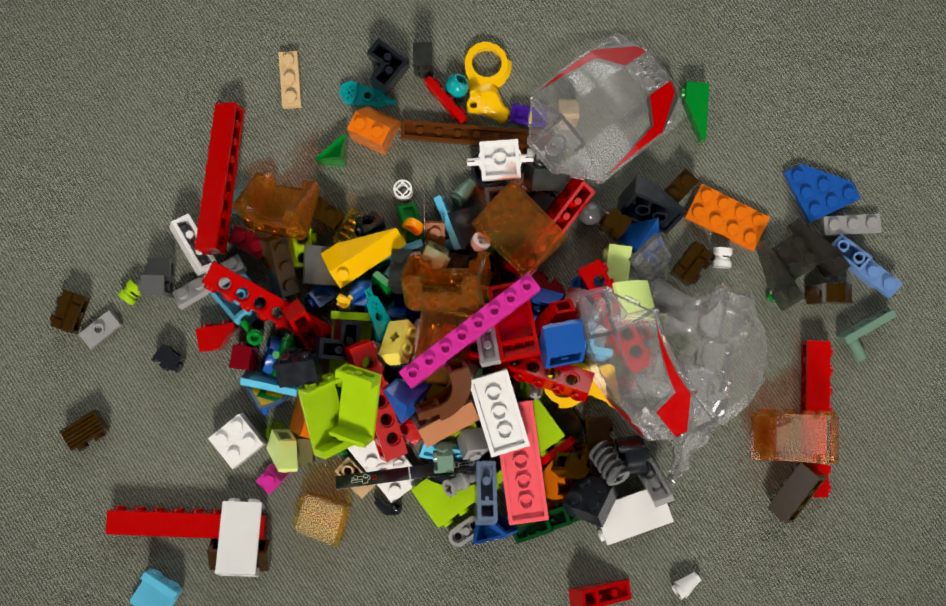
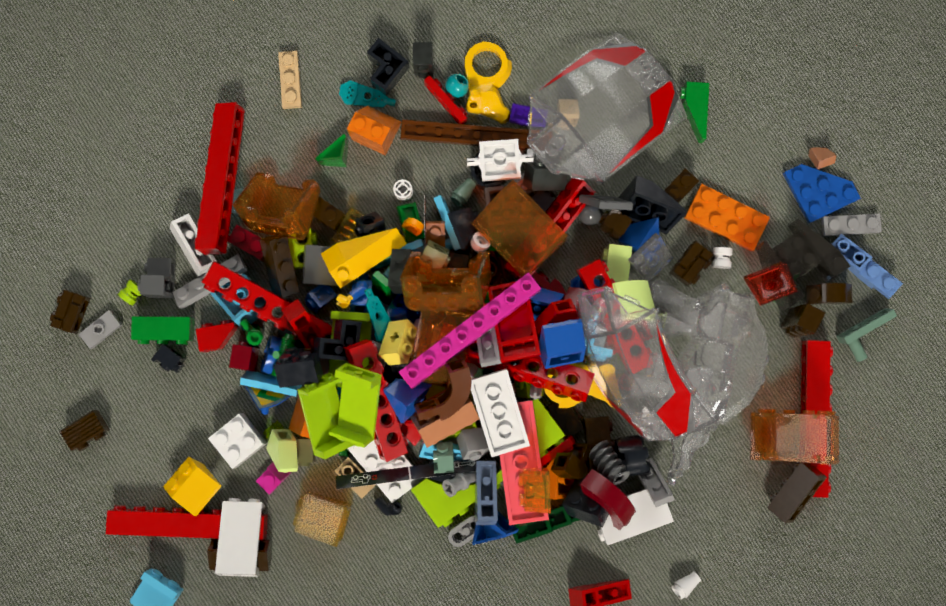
none -> green brick [131,316,195,345]
none -> yellow slope [163,456,221,516]
none -> clear yellow slope [519,468,551,513]
none -> dark grey tile [579,194,633,210]
none -> dark red arch [580,469,636,530]
none -> clear red slope [744,262,797,306]
none -> dark brown brick [780,303,826,338]
none -> nougat slope [808,147,836,170]

